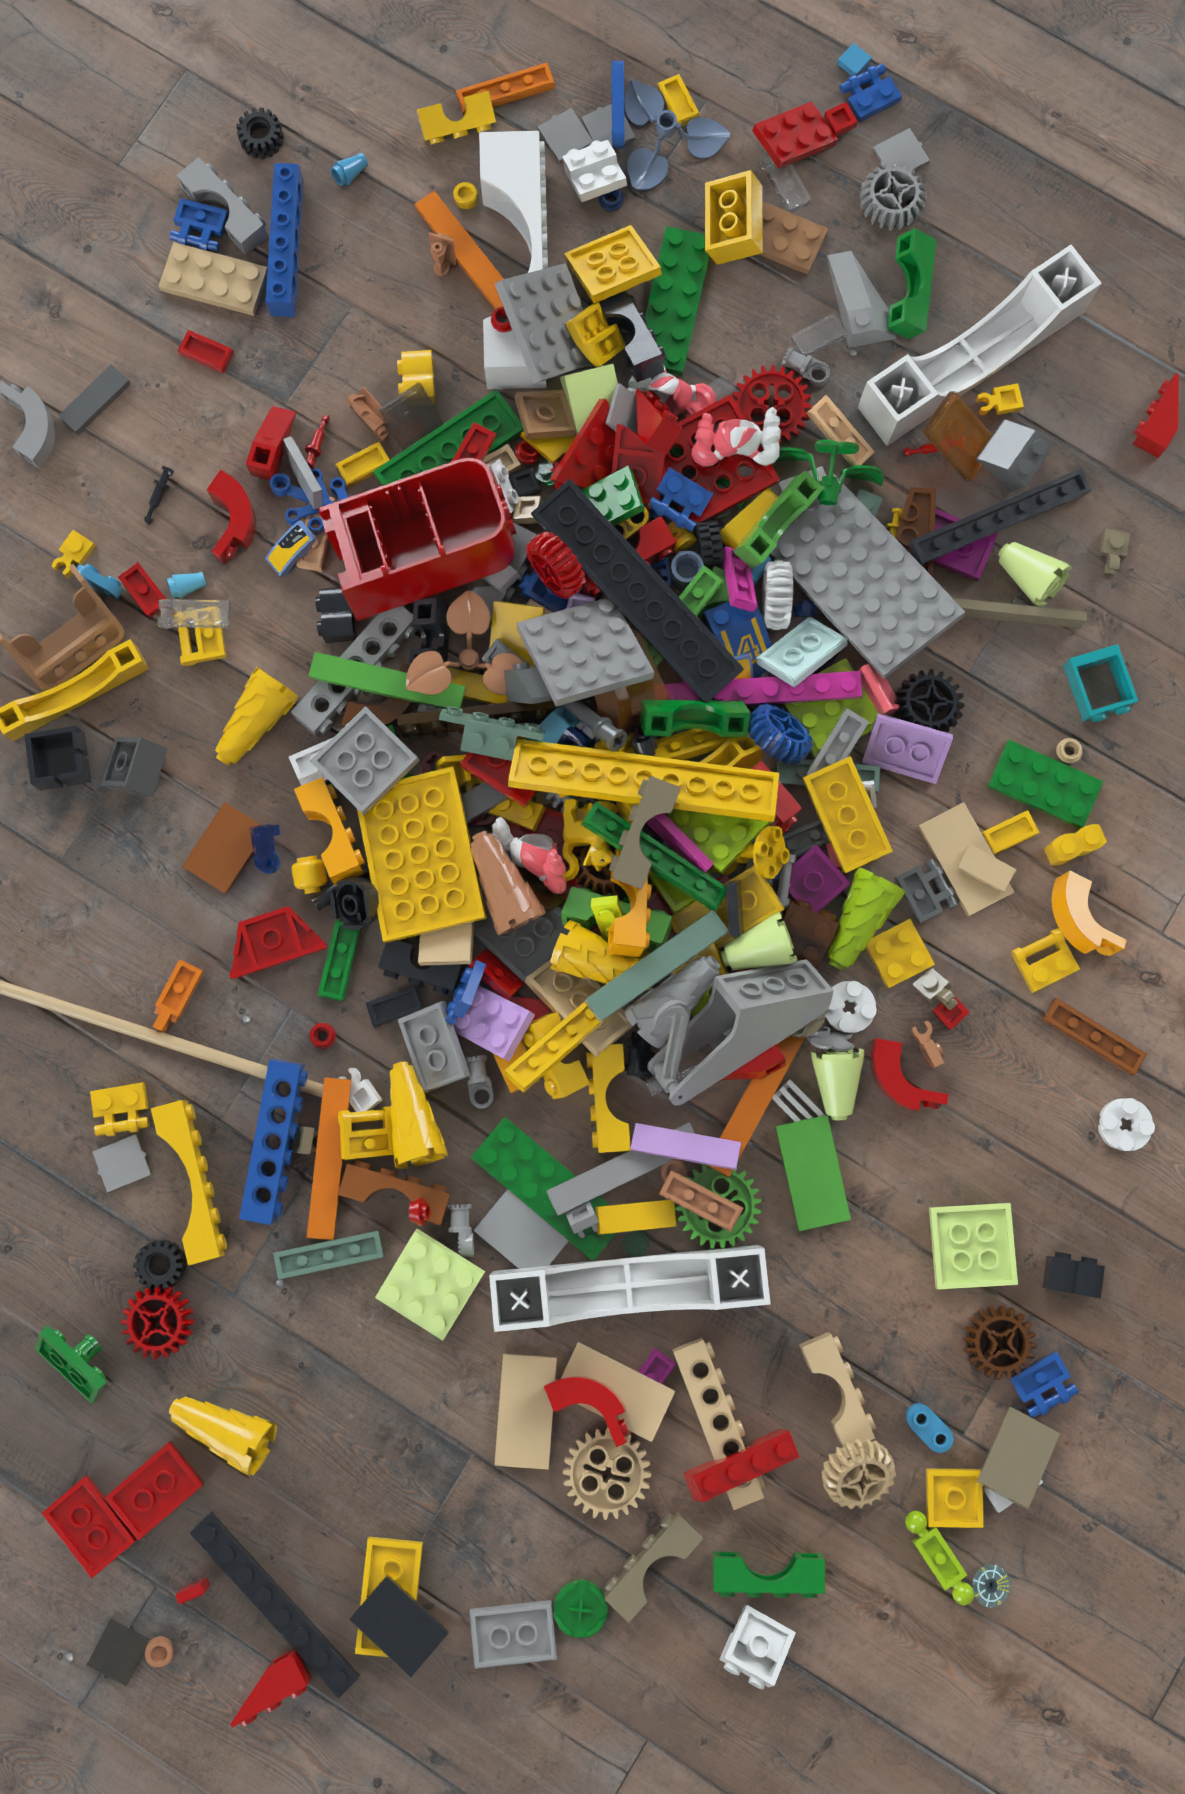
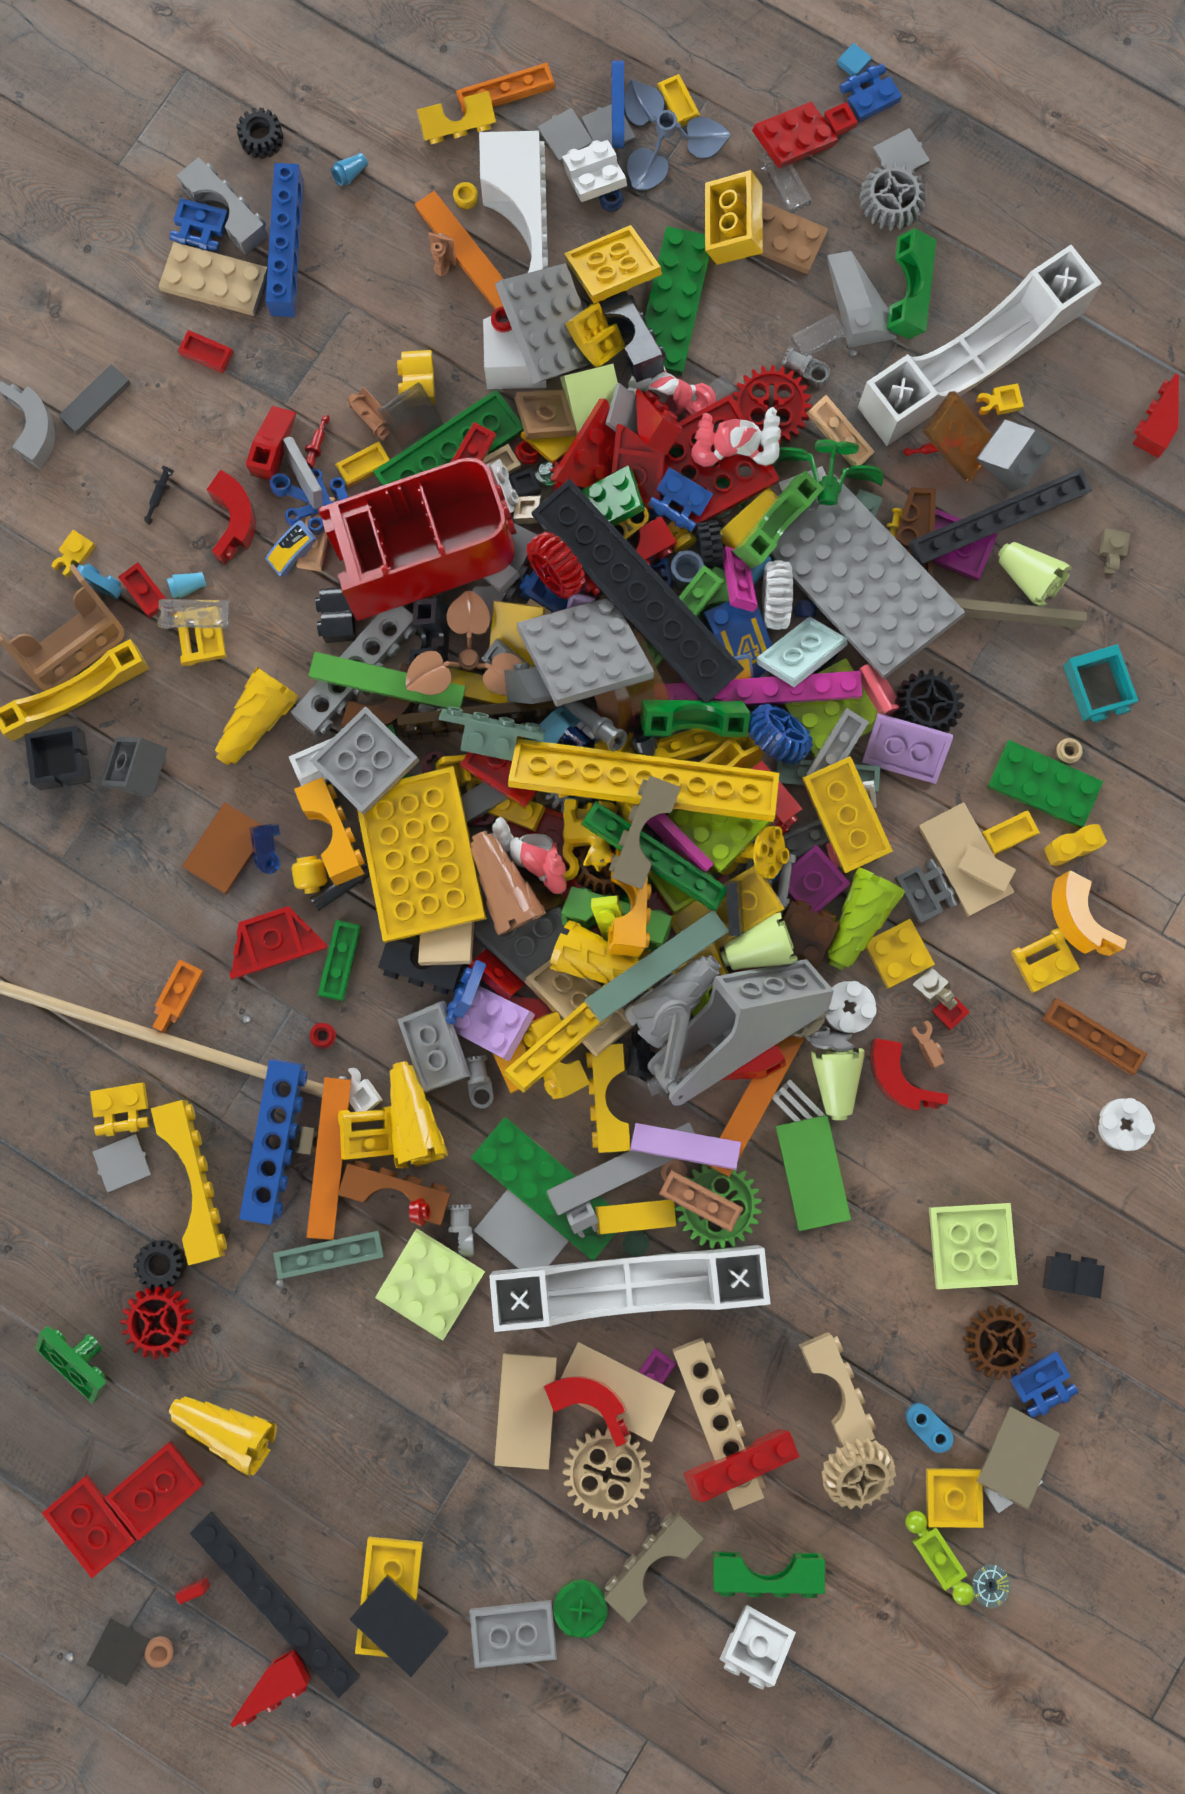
black cylinder [330,876,379,930] -> none
black tile [366,986,423,1028] -> none

